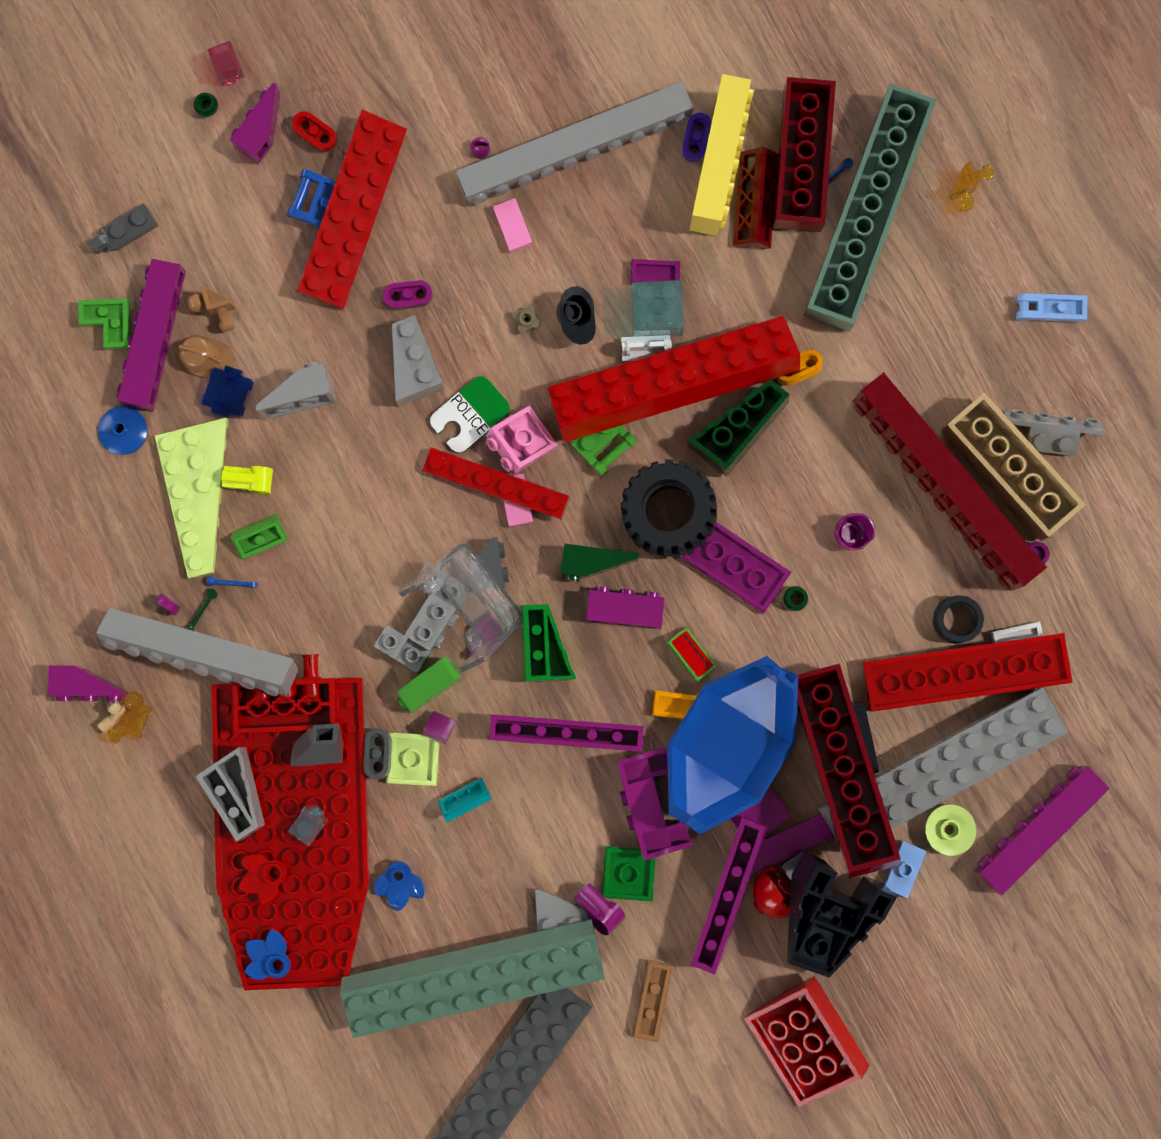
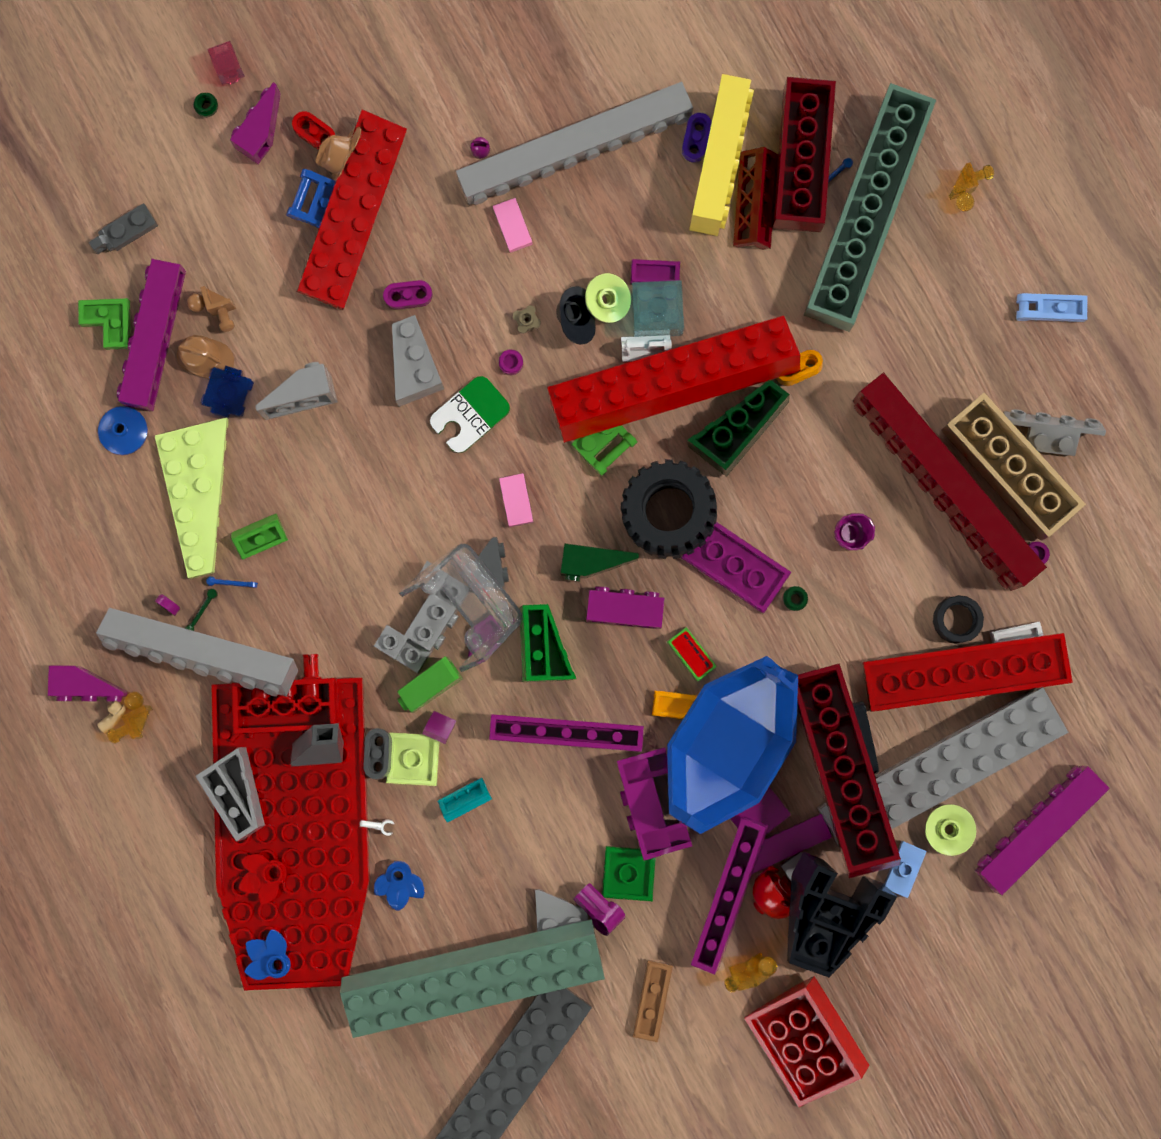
neon yellow piece [221,466,273,494] -> none
clear light blue bracket [288,805,328,846] -> none
red plate [422,447,570,520] -> none
bright pink plate [486,405,558,475] -> none
none -> medium nougat piece [315,127,361,181]
none -> white hand [360,819,394,836]
none -> magenta tile [499,349,523,375]
none -> yellowish green dish [585,273,631,323]
none -> clear yellow piece [724,953,777,992]

